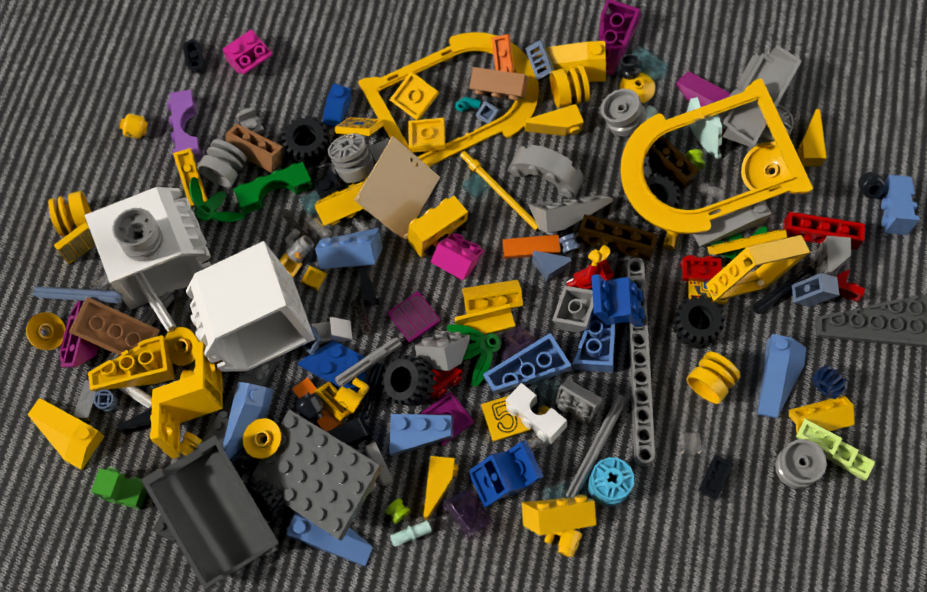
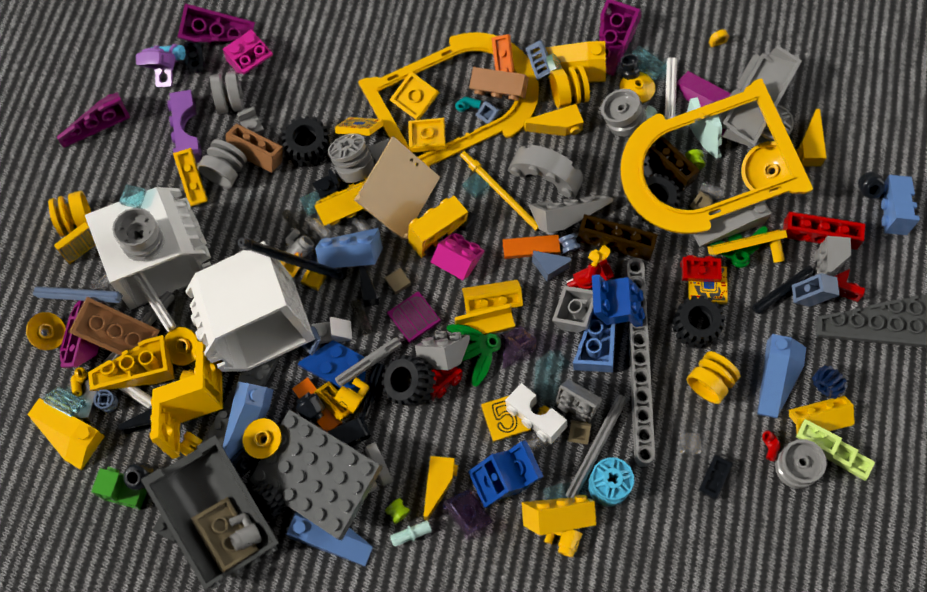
yellow head [119,113,148,139] -> none
green plant [189,177,245,222] -> none
green arch [233,162,313,215] -> none
blue slope [322,83,352,128] -> none
medium blue wedge [389,414,453,456] -> none
magenta tile [419,391,475,446] -> none
medium blue wedge [483,333,572,395] -> none
yellow pin [663,230,680,250] -> none
yellow window [706,235,810,301] -> none
none -> clear light blue tile [43,387,86,417]
none -> magenta wedge [57,92,131,148]
none -> yellow arm [70,367,87,397]
none -> clear light blue tile [119,184,146,208]
none -> black head [123,462,154,490]
none -> medium lavender piece [136,44,186,87]
none -> magenta wedge [177,3,255,43]
none -> dark tan tile [191,497,259,573]
none -> light grey wheel [210,71,244,115]
none -> light grey piece [229,513,261,551]
none -> black piece [238,238,346,280]
none -> dark tan tile [385,268,411,295]
none -> sand green tile [546,53,563,71]
none -> dark tan tile [568,420,591,445]
none -> white axle [665,57,677,120]
none -> dark tan tile [690,191,713,210]
none -> yellow tile [709,29,729,47]
none -> red arm [762,431,780,461]

